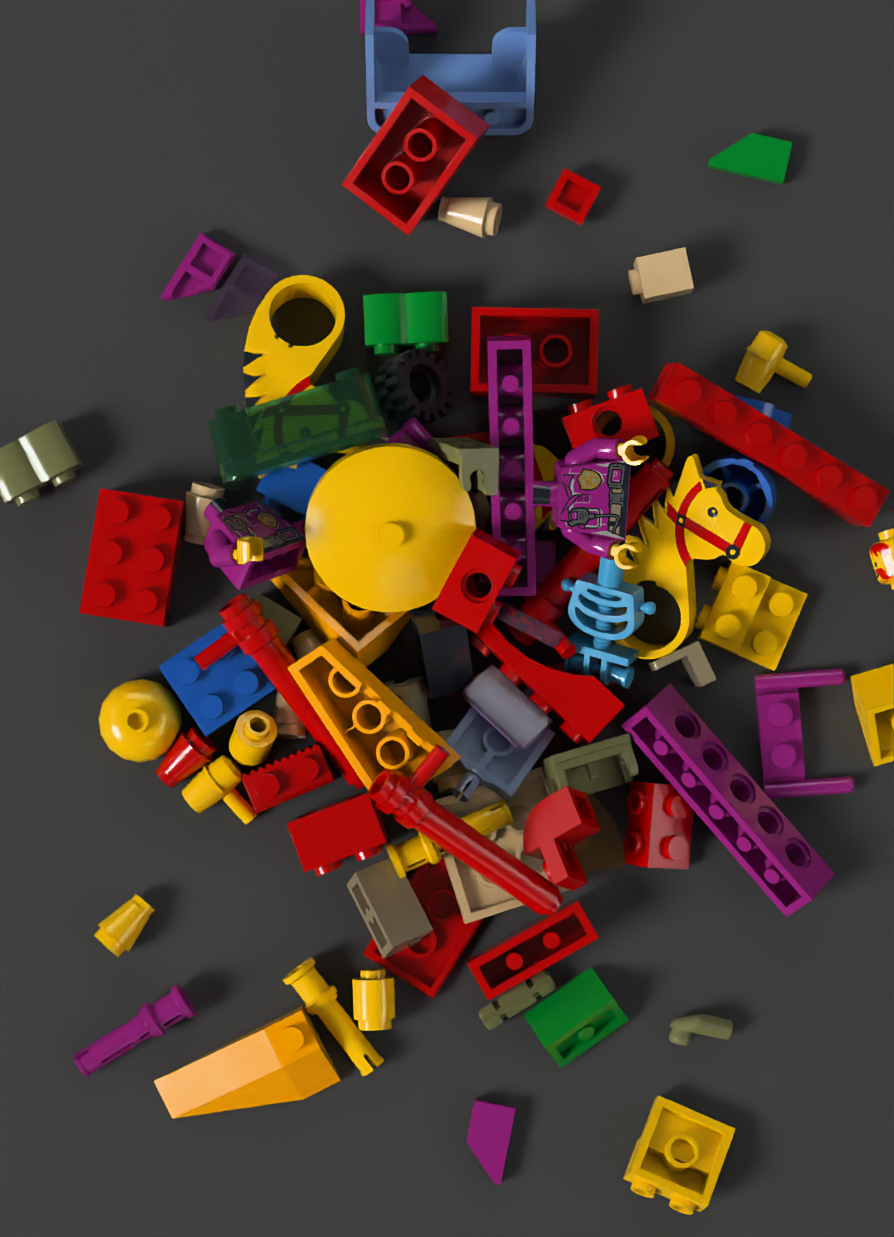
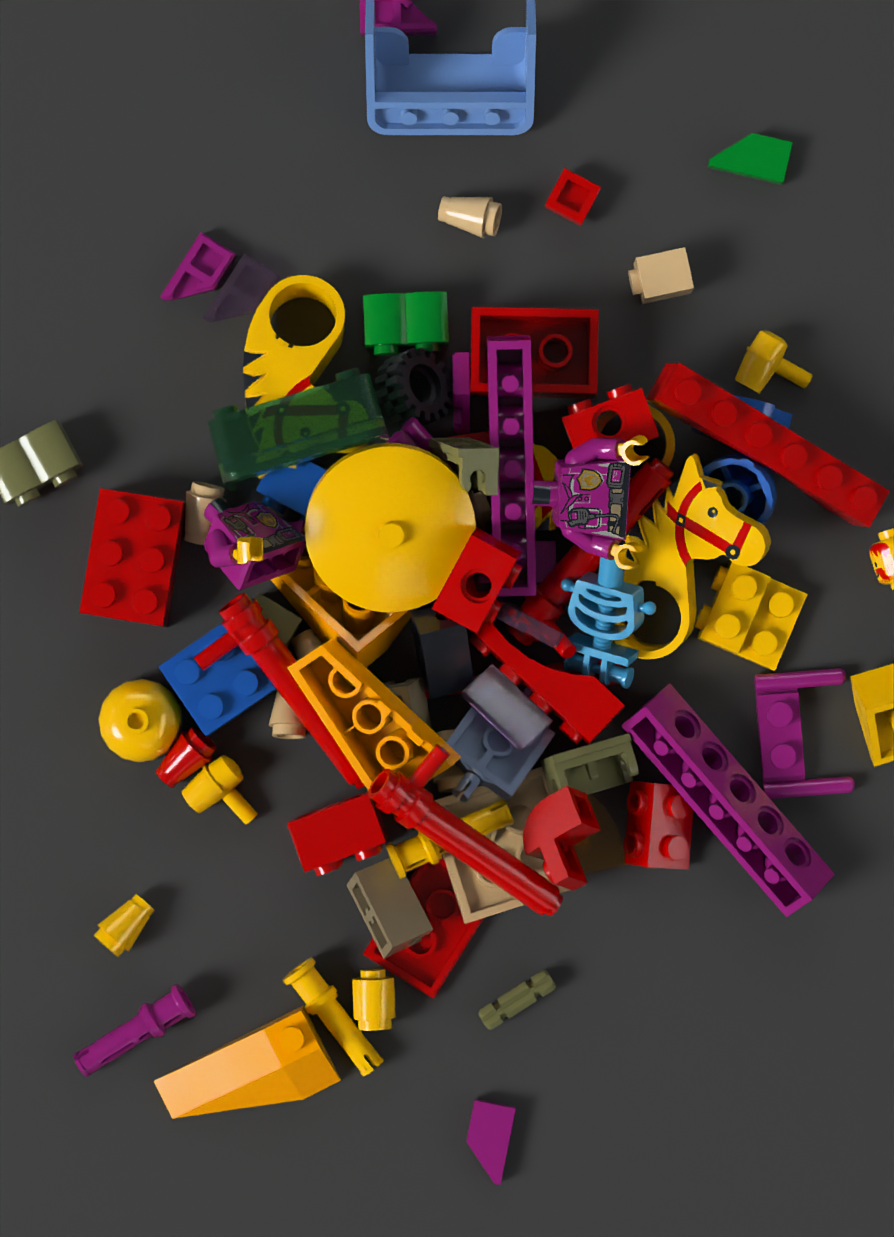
yellow brick [229,710,277,767] -> none
red brick [242,743,336,814] -> none
red brick [341,75,490,236] -> none
red brick [467,898,599,1001] -> none
green panel [524,968,629,1068] -> none
yellow plate [623,1095,735,1215] -> none
dark tan panel [647,641,717,687] -> none
olive arm [669,1013,733,1046] -> none
none -> magenta tile [452,352,470,434]

